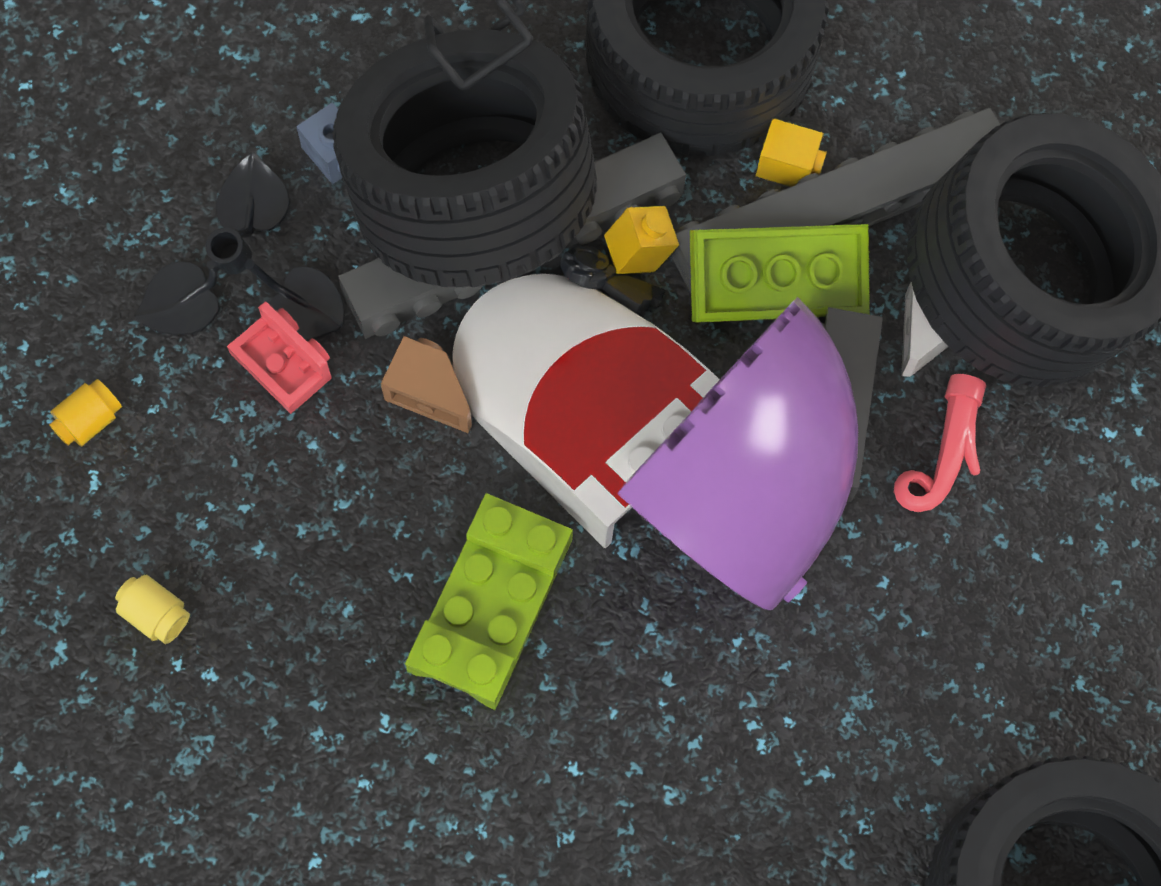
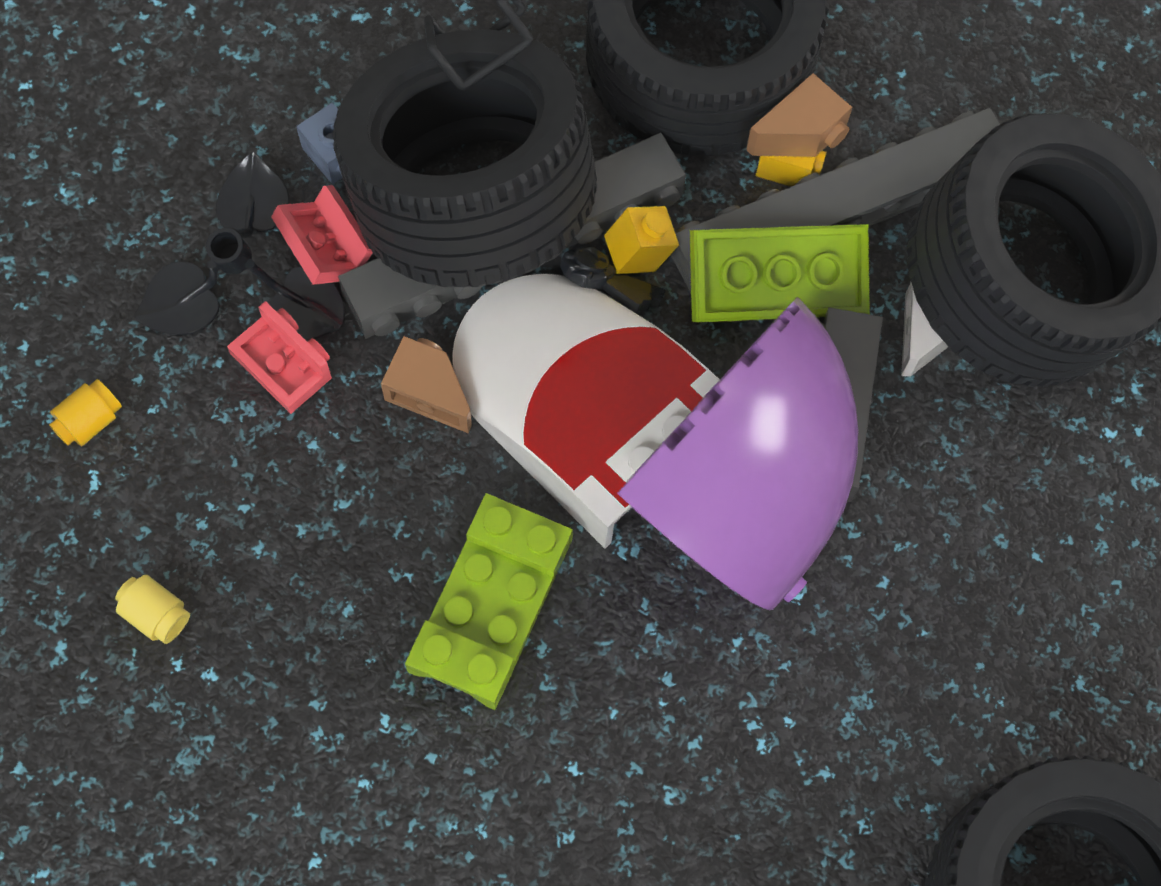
coral plant [894,374,986,512] -> none
none -> coral bracket [271,185,373,285]
none -> medium nougat slope [746,73,852,157]

